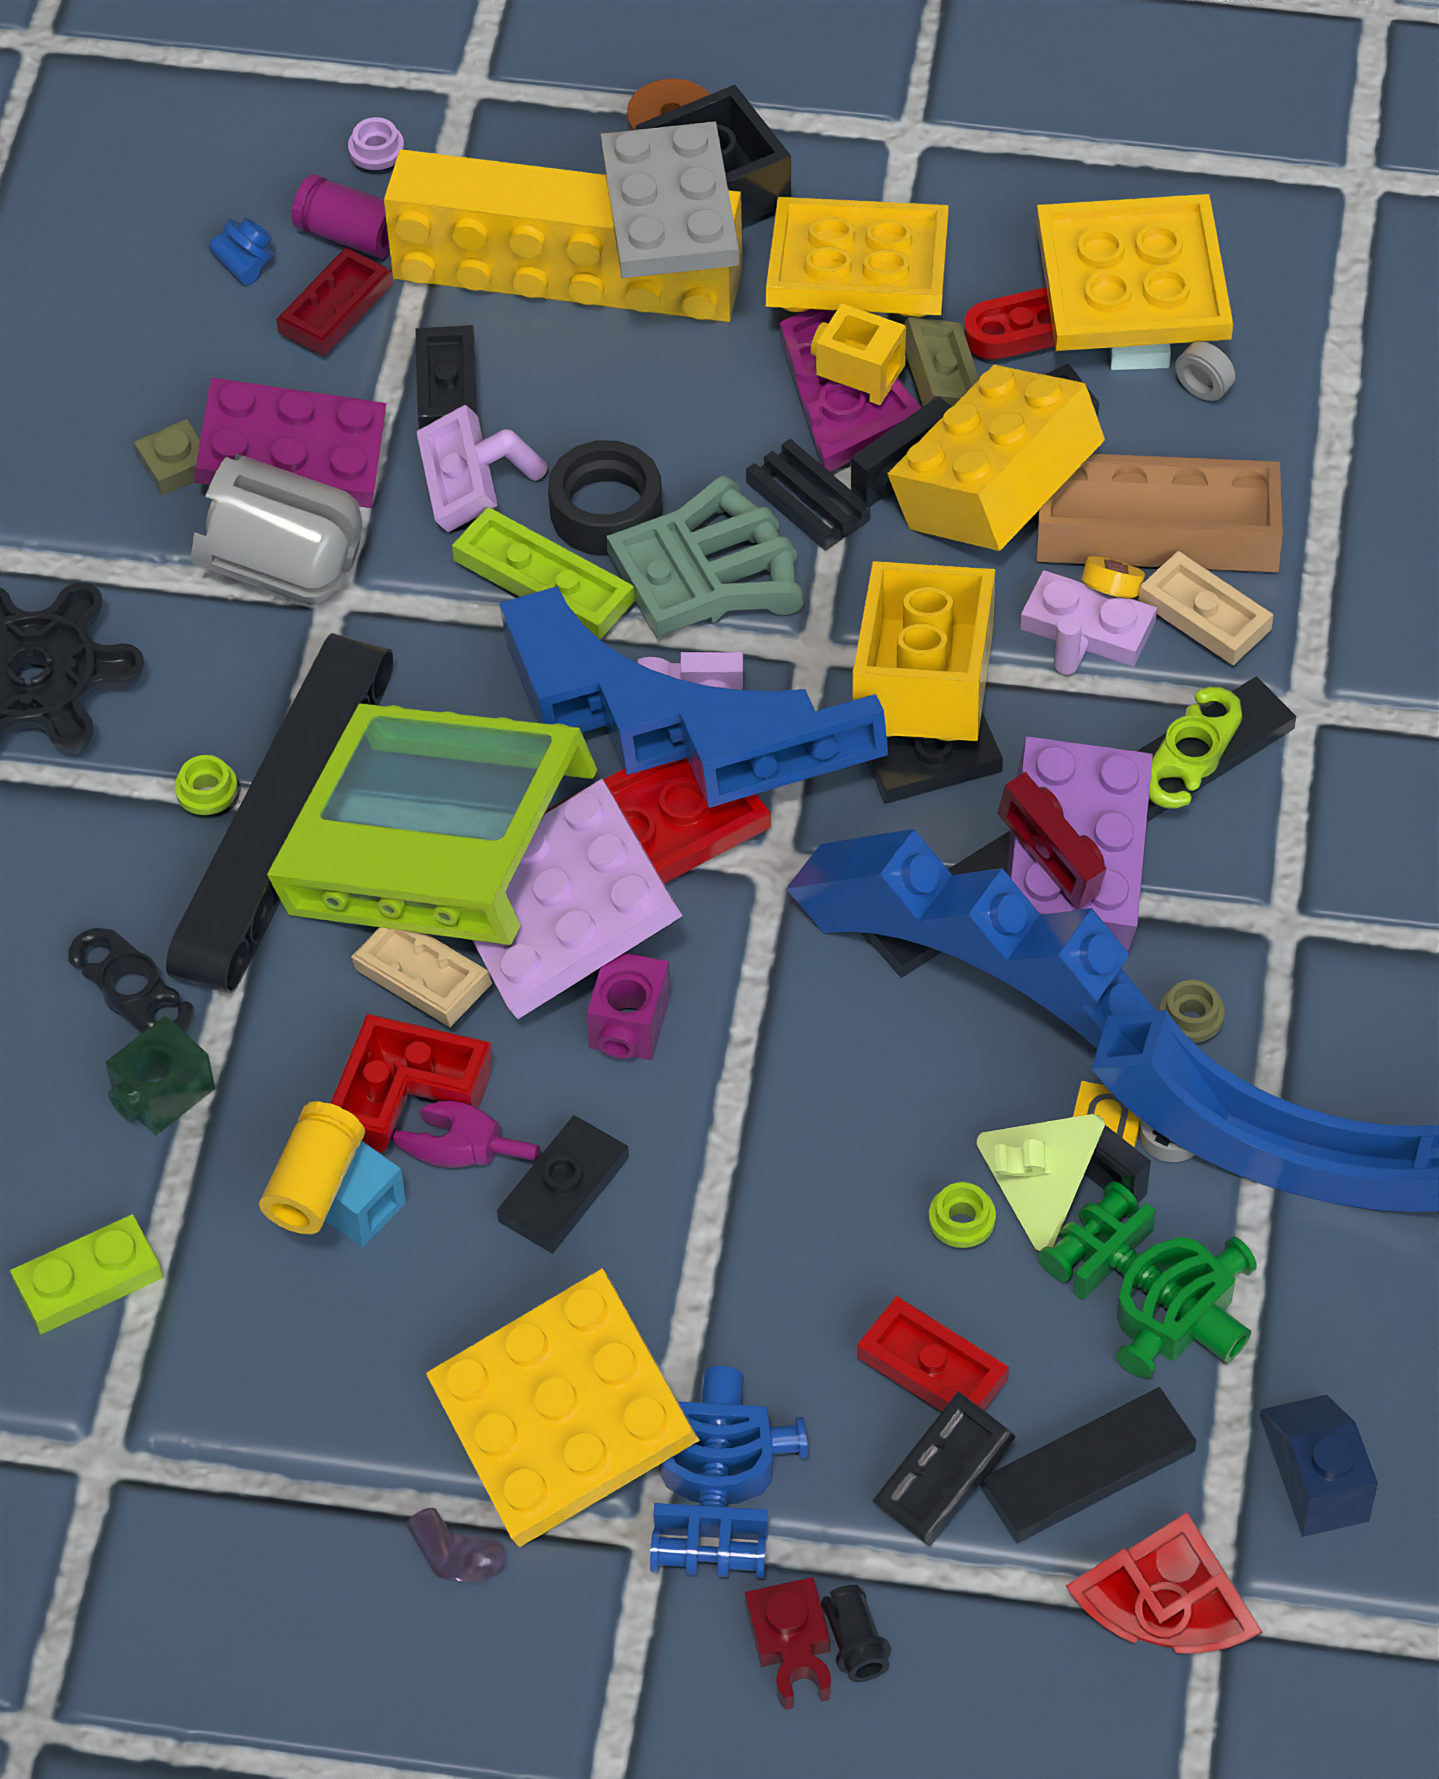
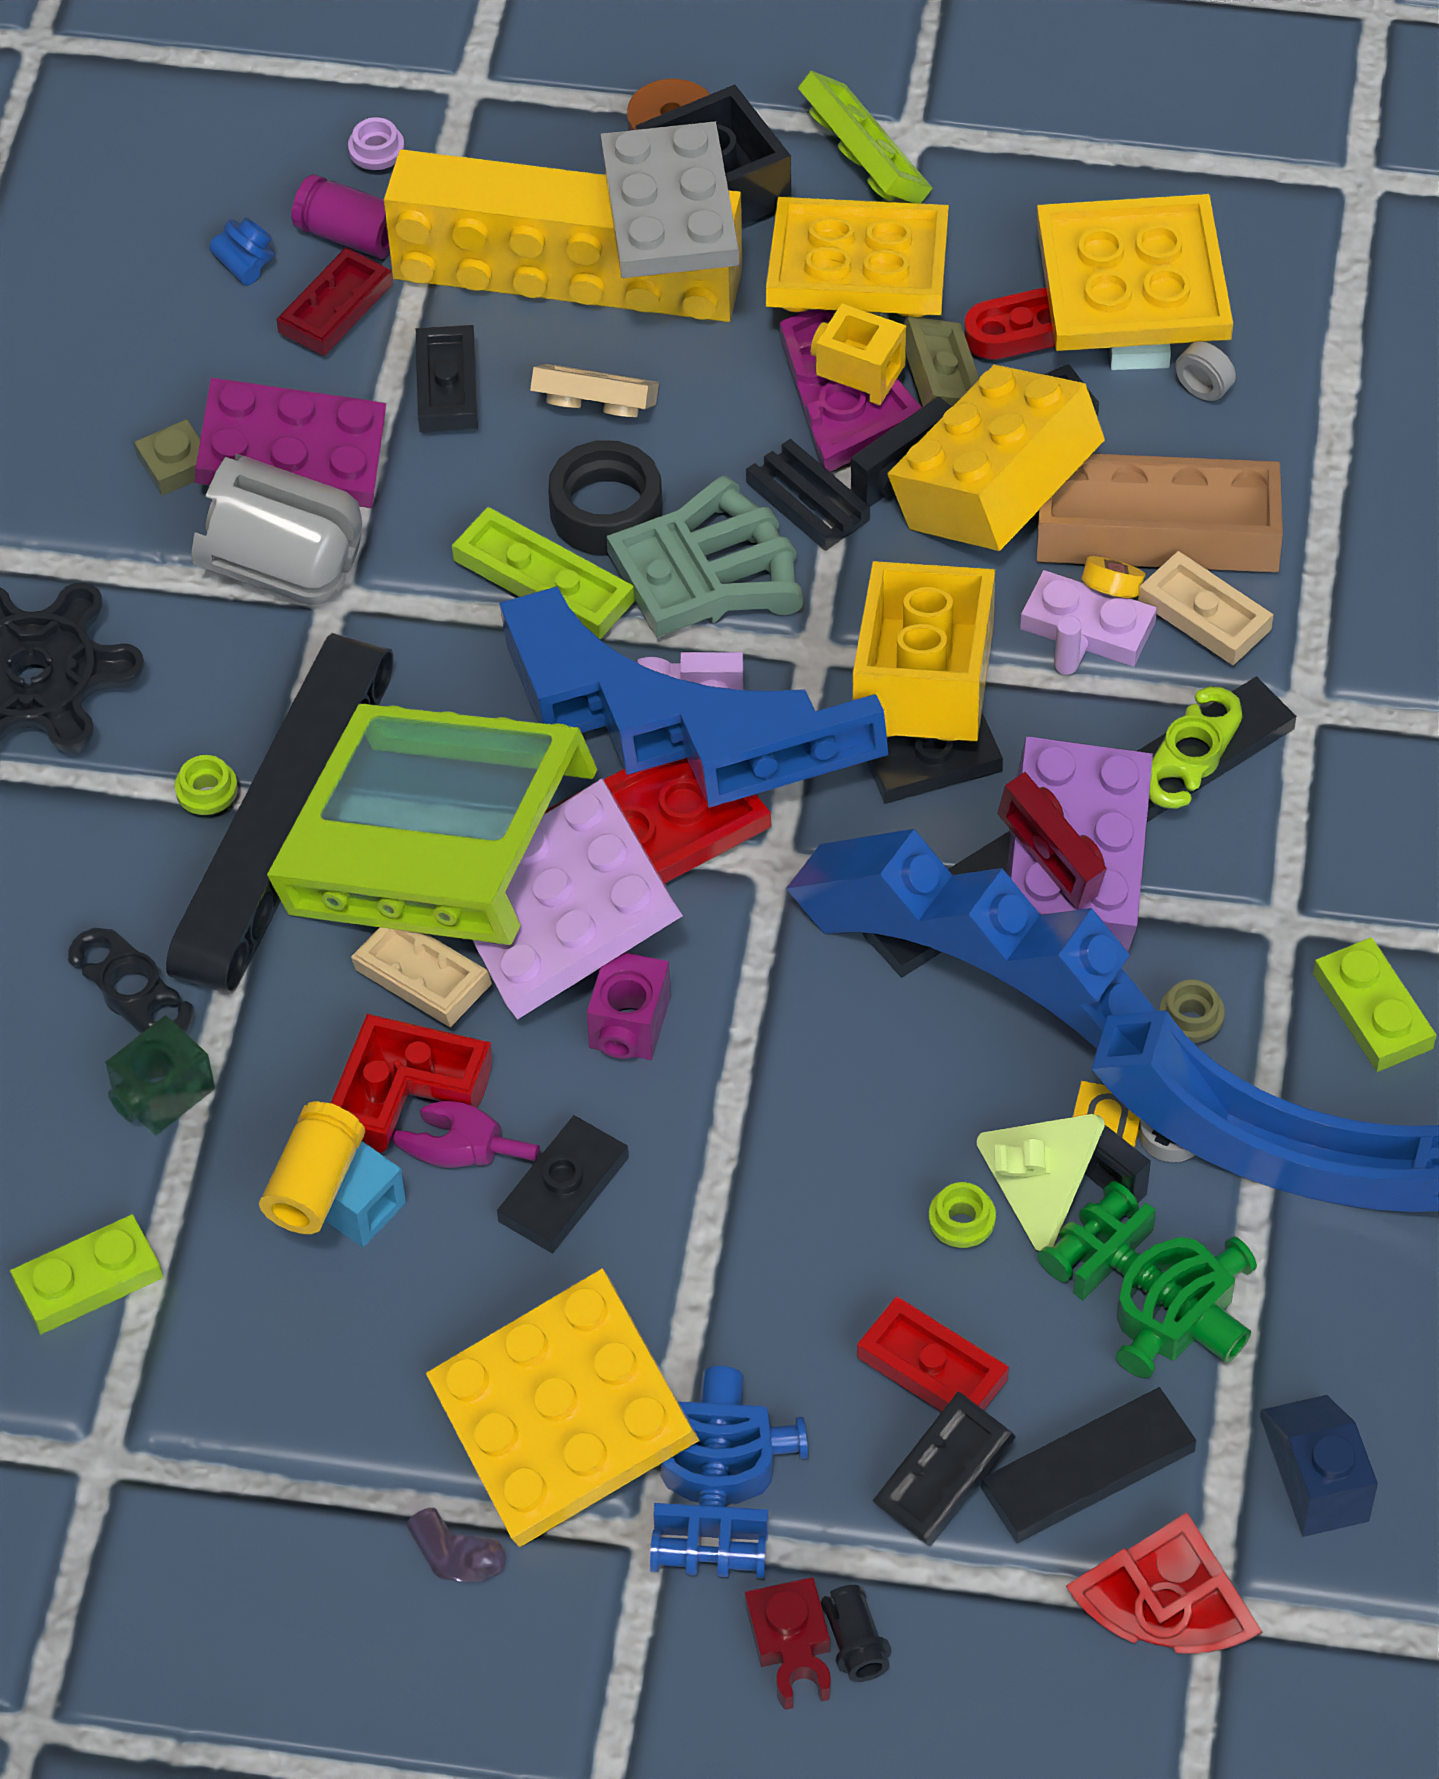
lavender plate [416,405,548,532] -> none
none -> tan plate [530,364,659,417]
none -> lime plate [798,71,933,204]
none -> lime plate [1313,937,1437,1072]

